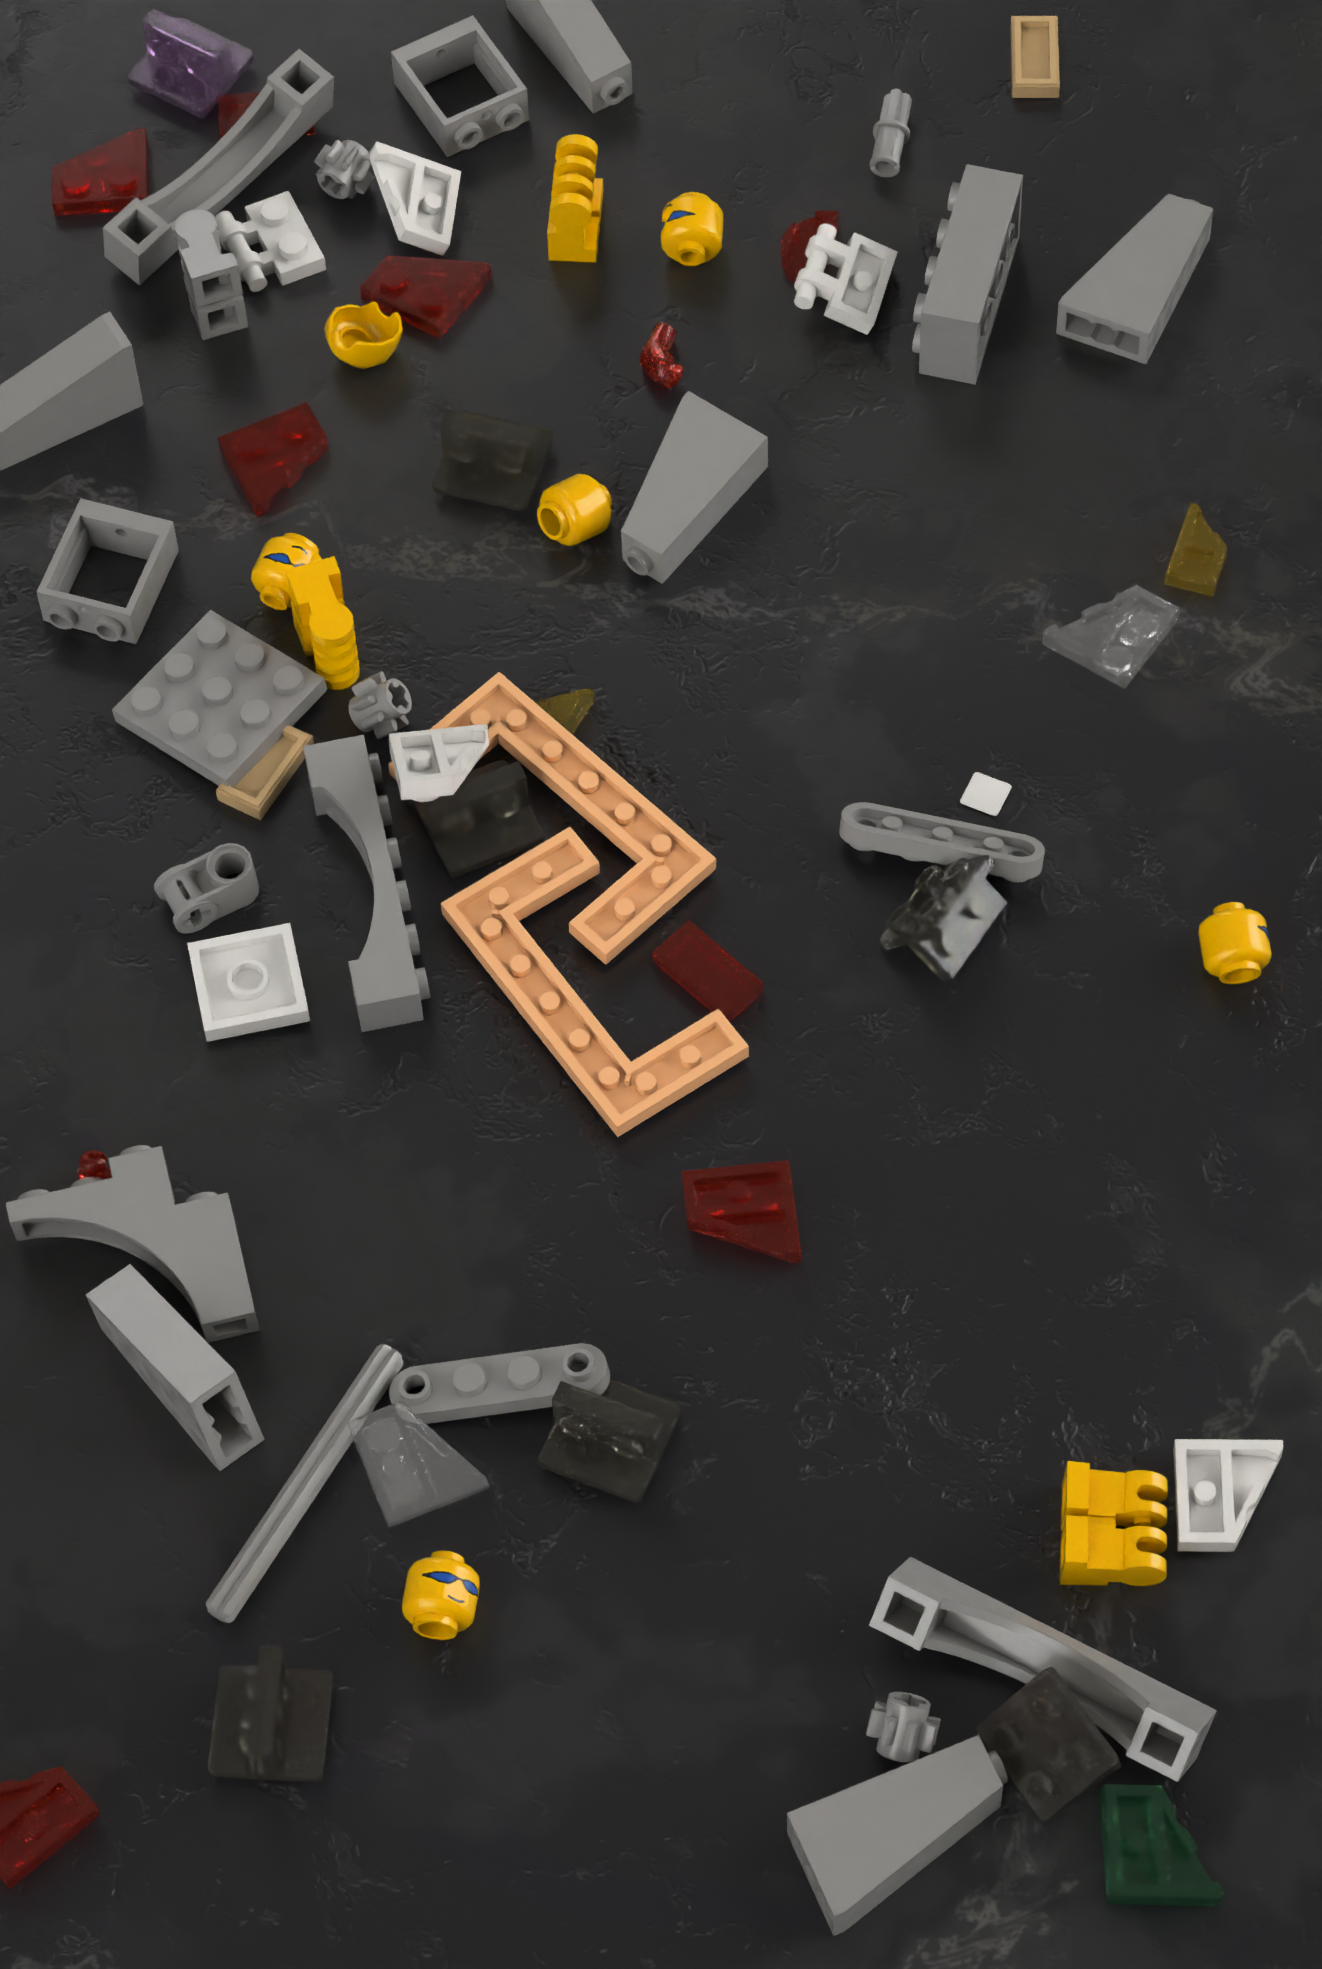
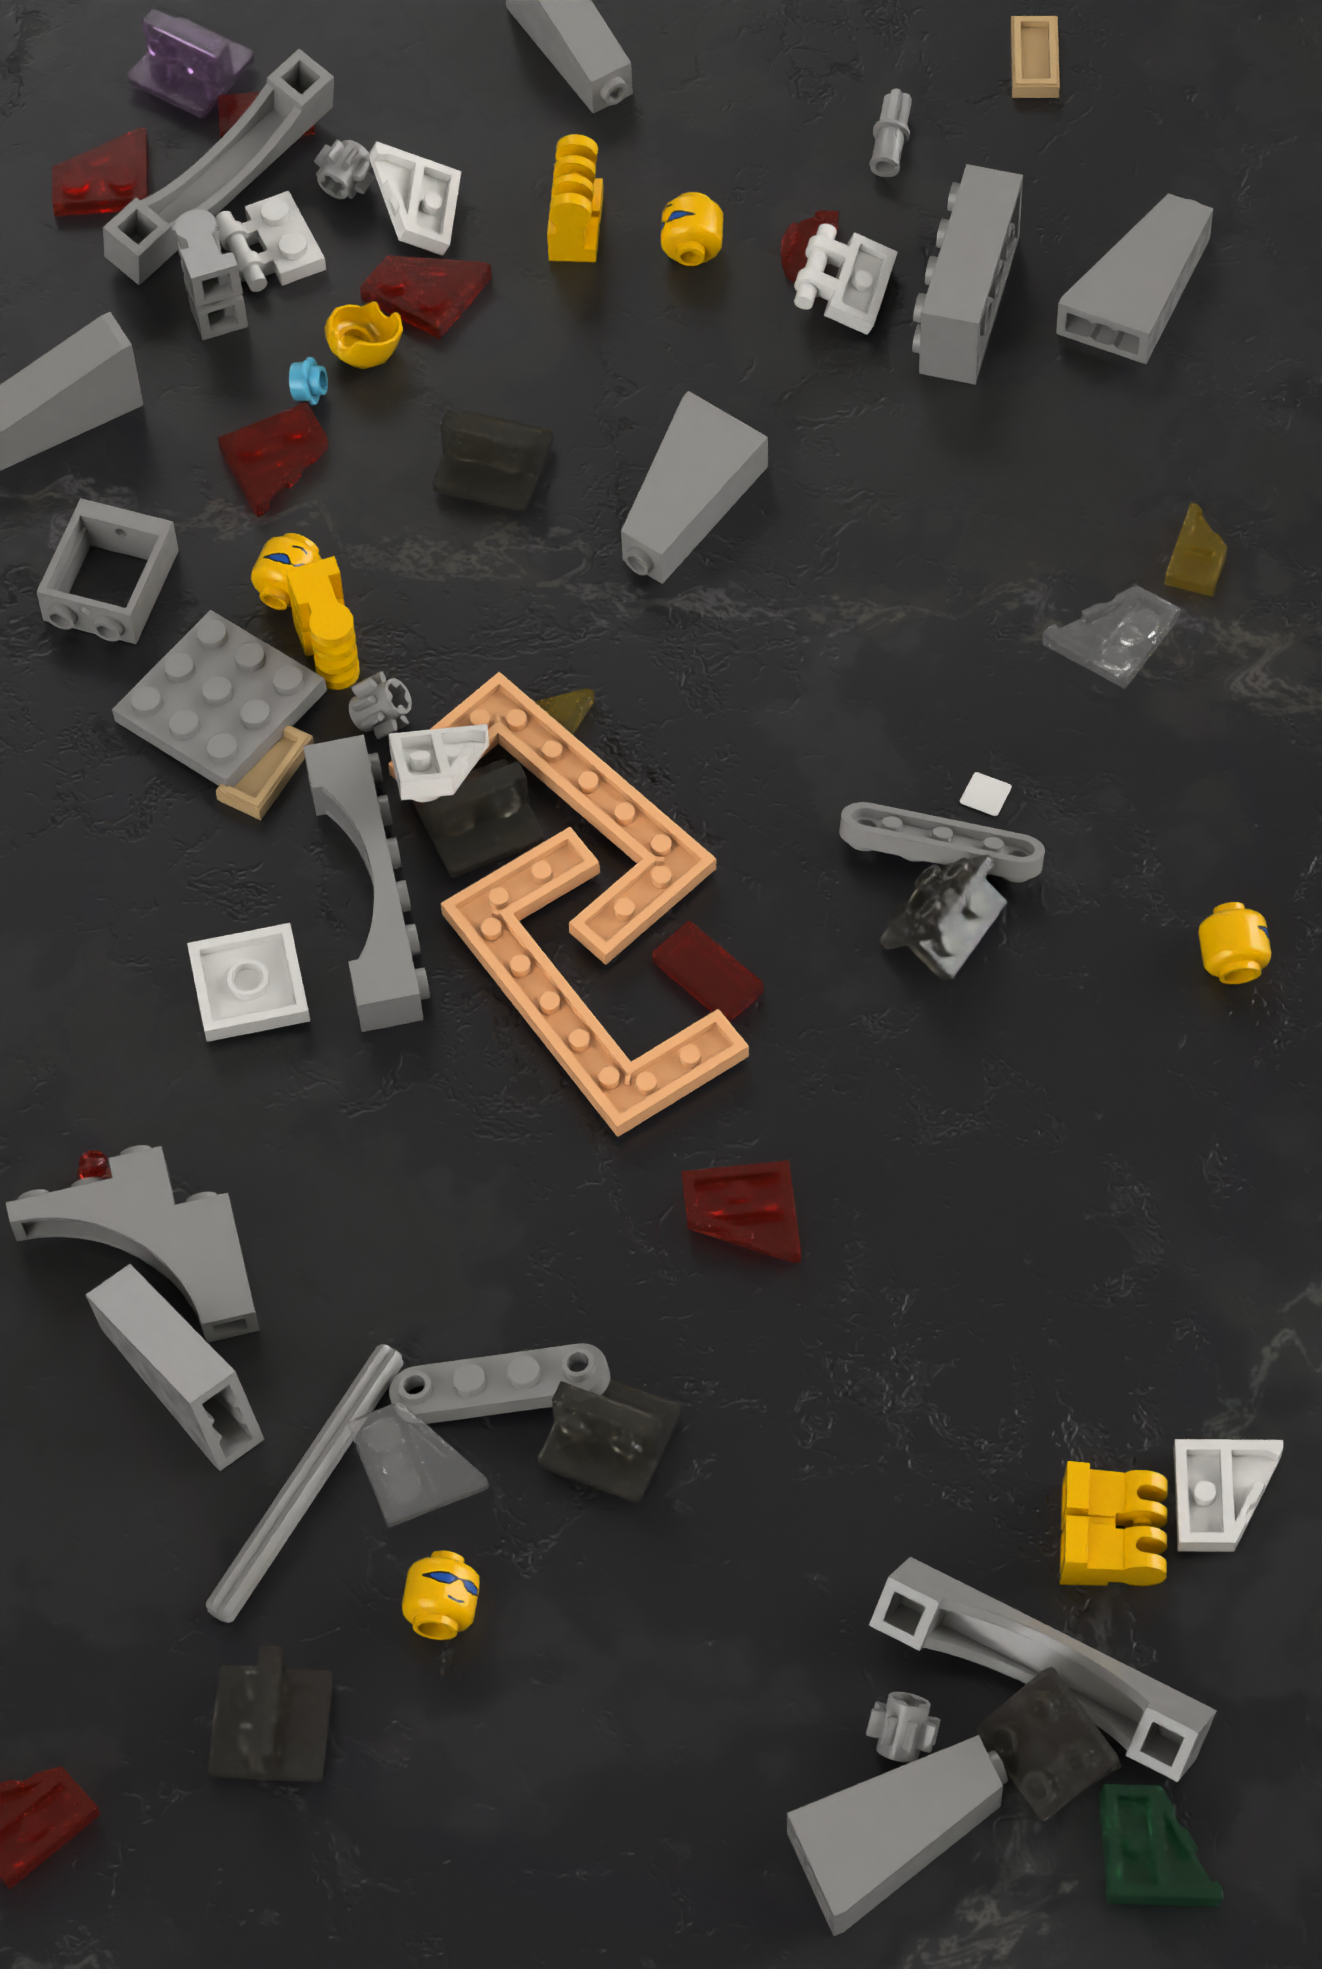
light grey piece [154,843,260,934] -> none
light grey window [391,15,529,157] -> none
yellow head [537,474,612,546] -> none
clear red arm [639,322,683,388] -> none
none -> medium azure plate [289,357,328,405]

